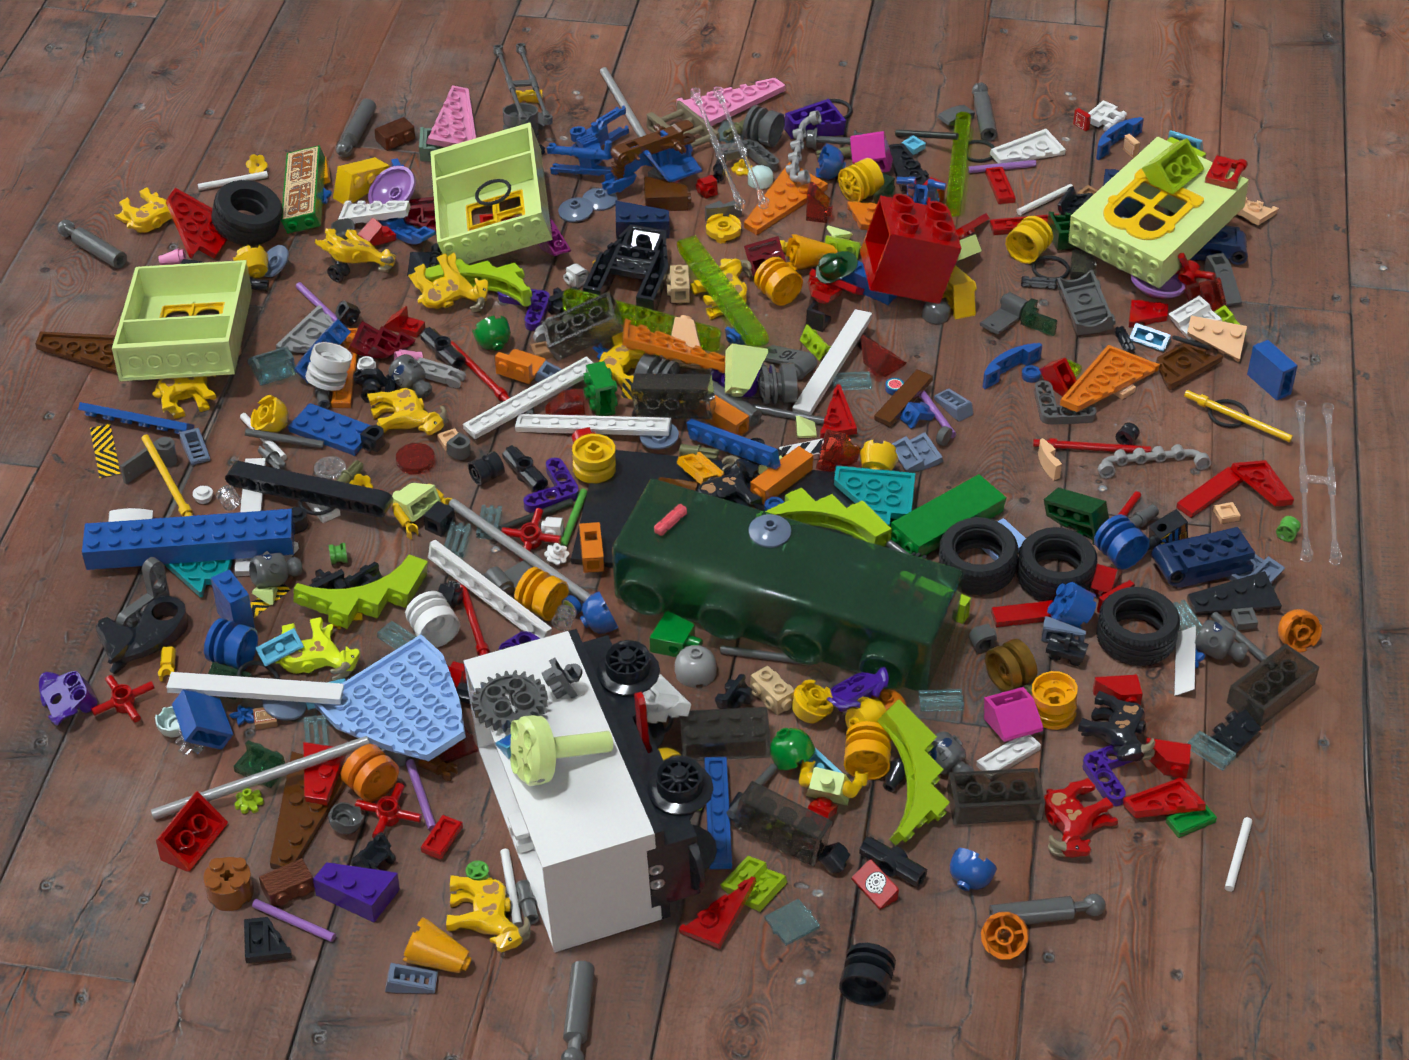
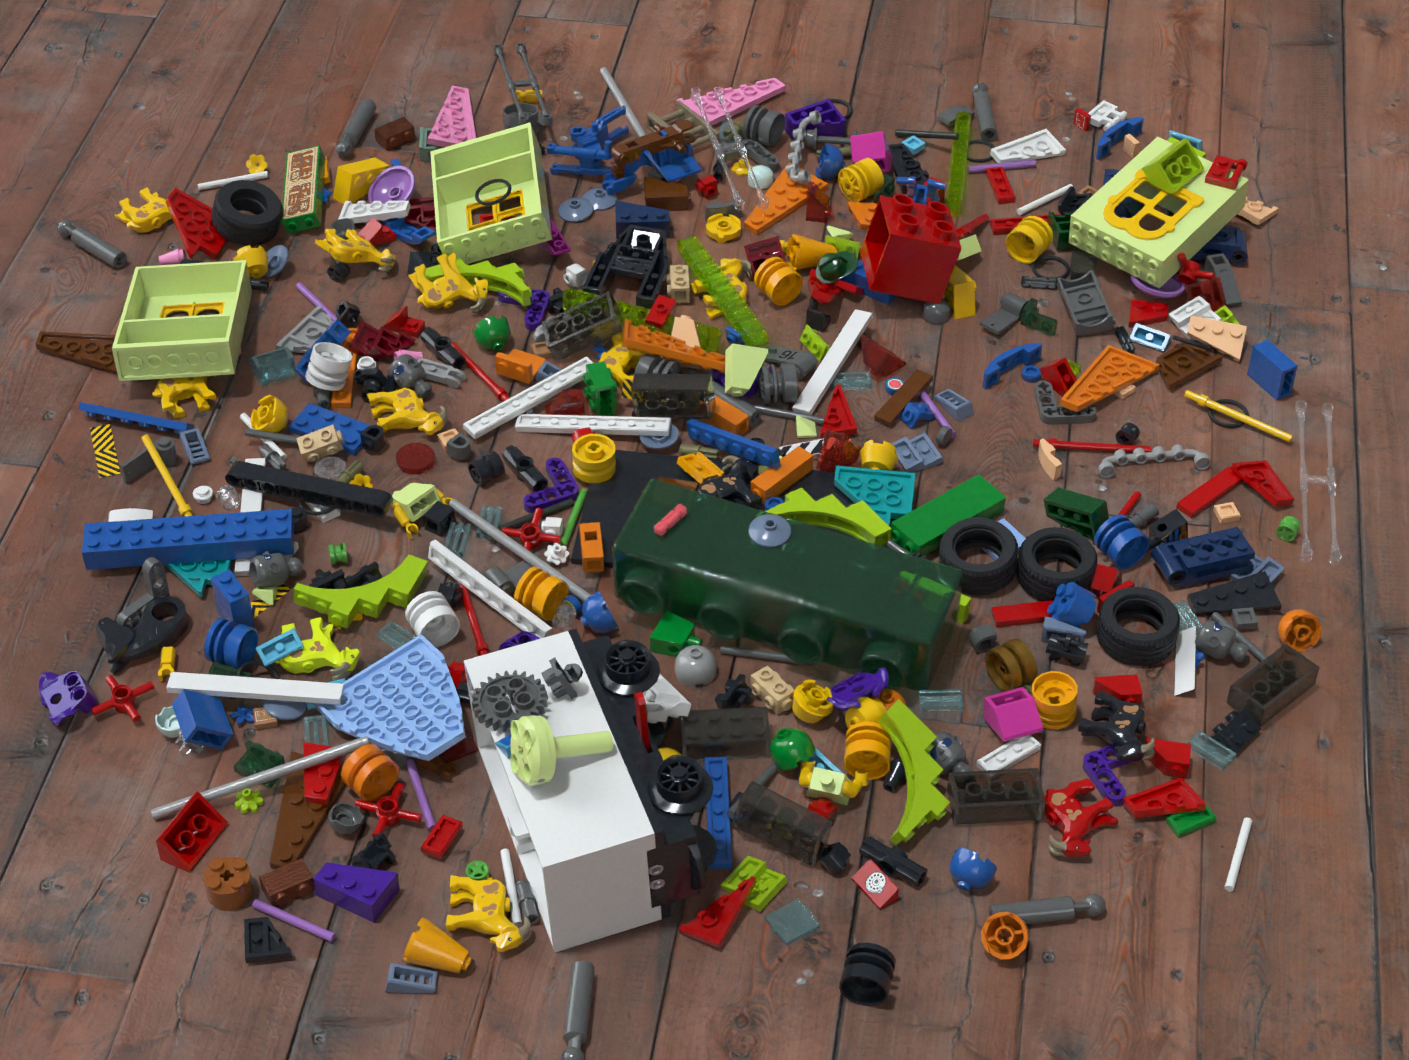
none -> tan brick [296,425,344,463]
none -> red plate [645,295,676,329]

